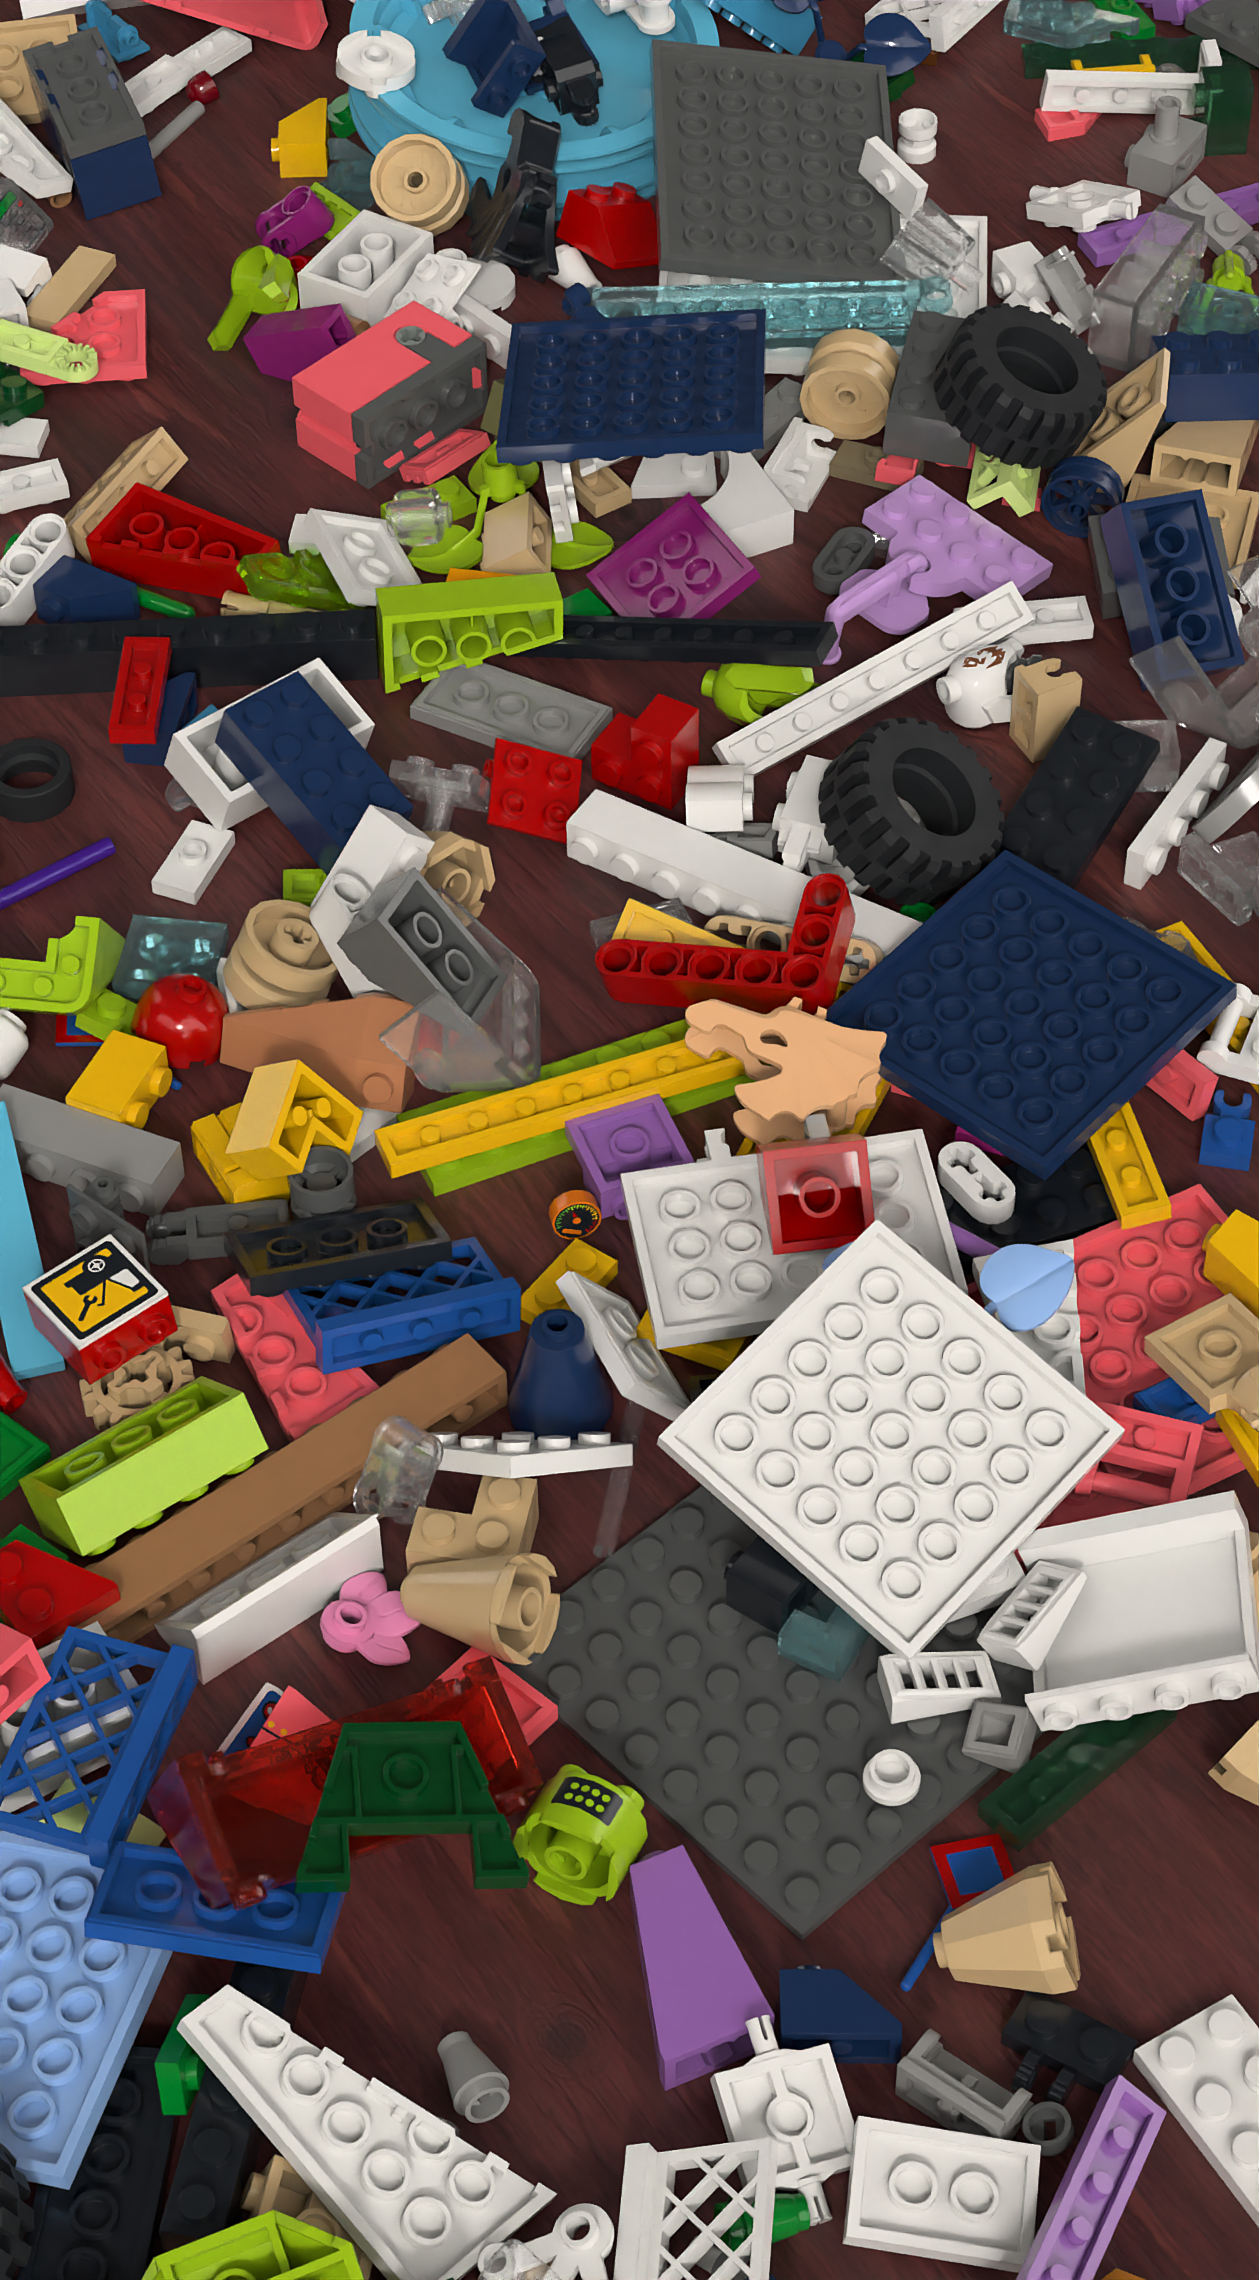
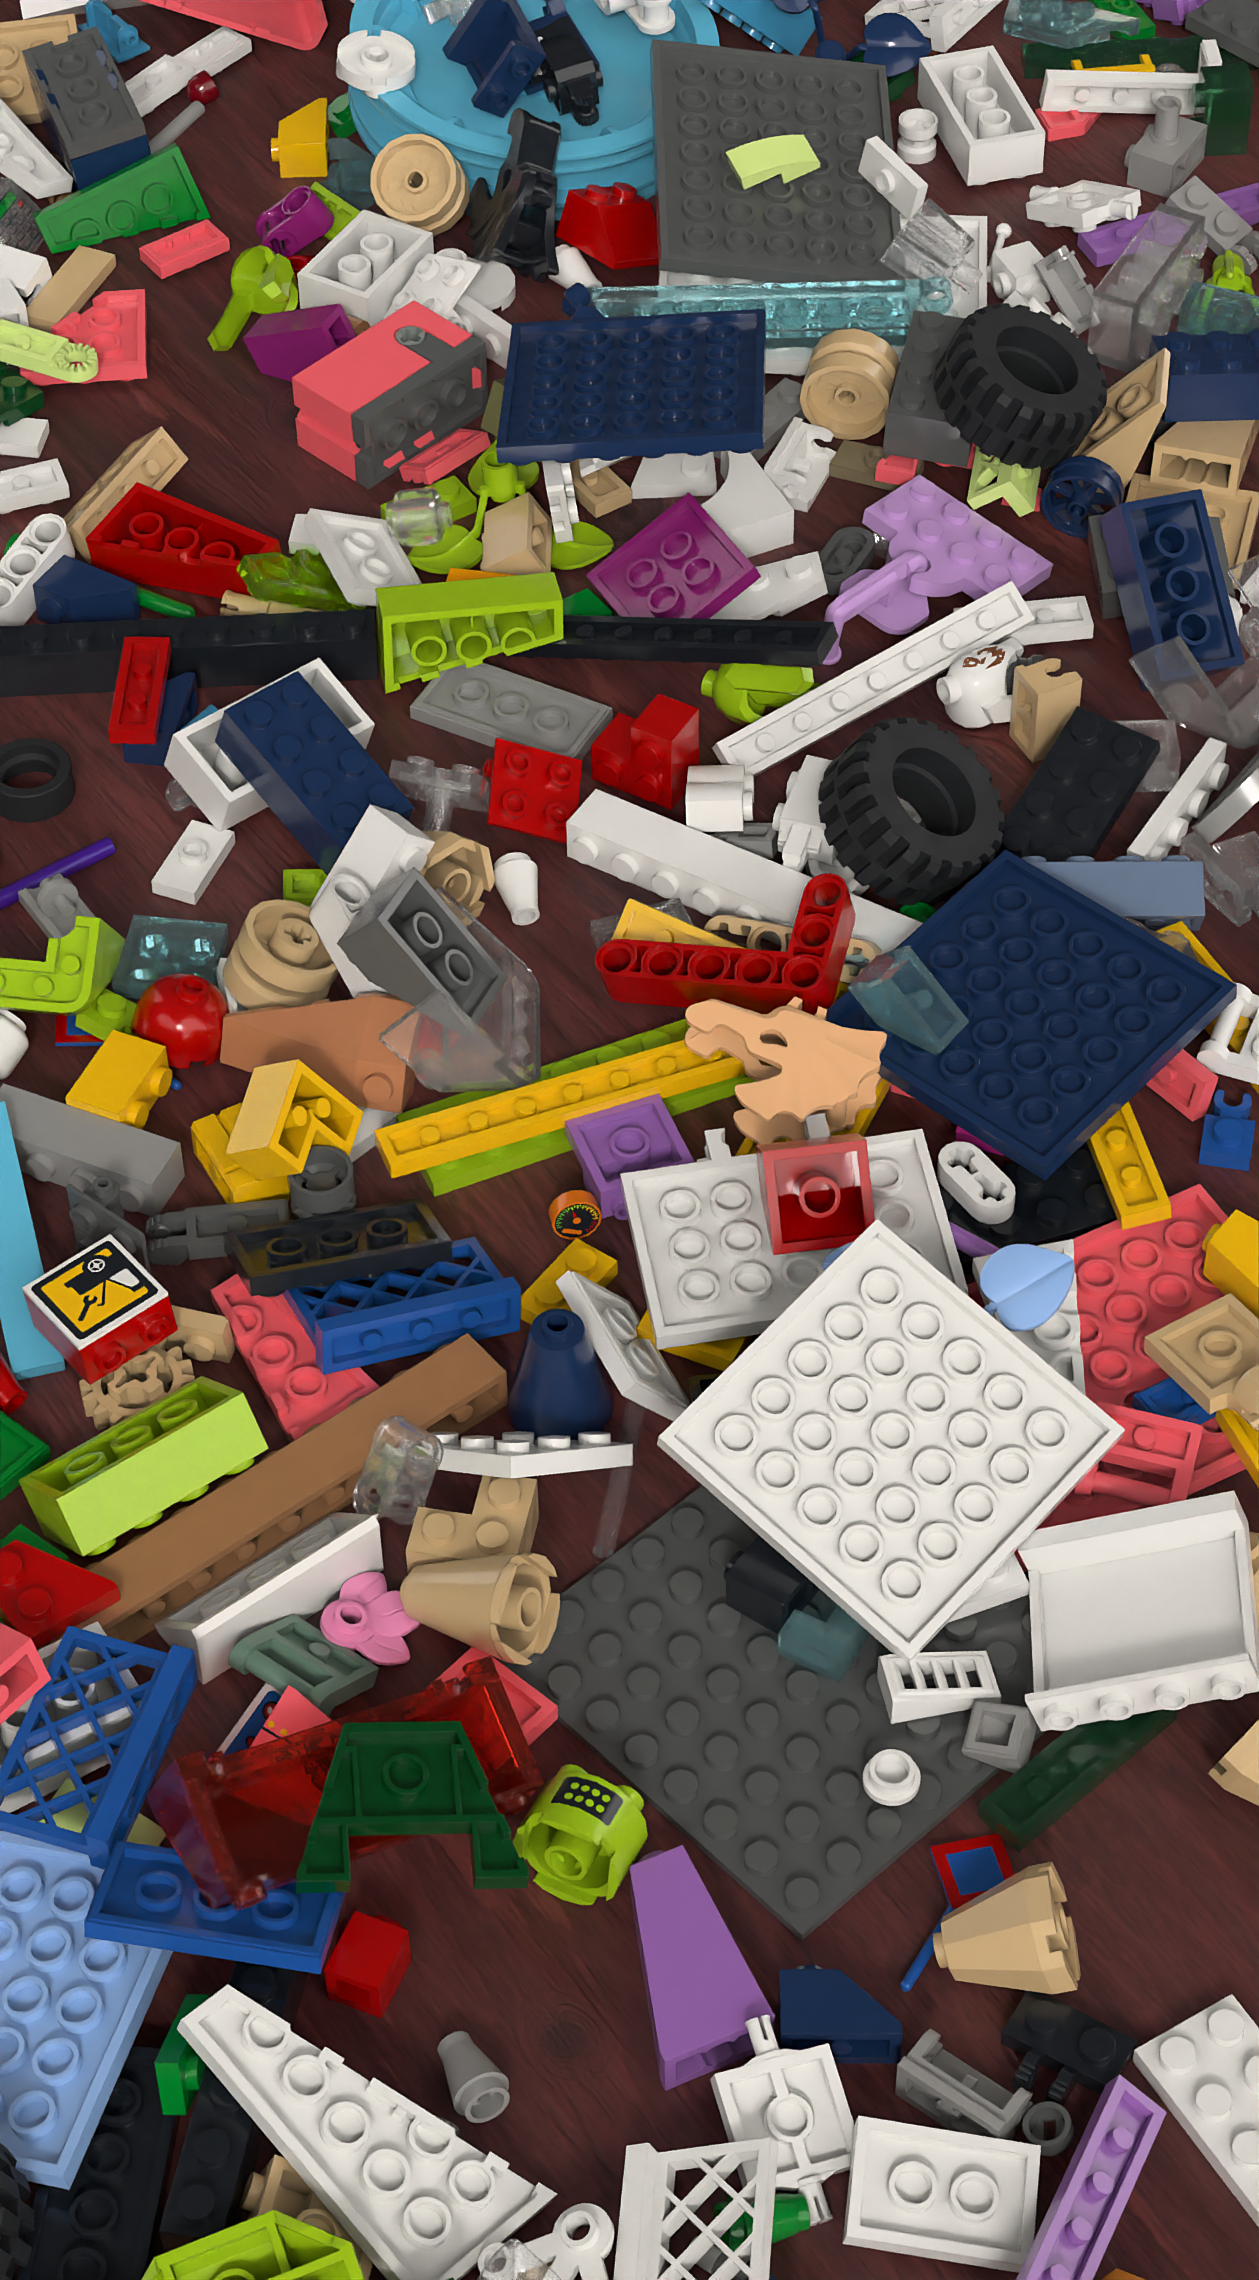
white slope [977,1560,1088,1672] -> none
none -> light grey hips [18,873,95,939]
none -> green wing [31,143,211,254]
none -> coral plate [139,219,230,279]
none -> sand green plate [228,1614,379,1716]
none -> red brick [324,1911,412,2019]
none -> white cone [494,852,540,925]
none -> white wing [709,551,828,620]
none -> yellowish green slope [726,134,821,190]
none -> clear light blue slope [847,945,969,1055]
none -> white brick [917,45,1046,186]
none -> white hinge [987,223,1012,282]
none -> sand blue brick [1021,855,1205,931]

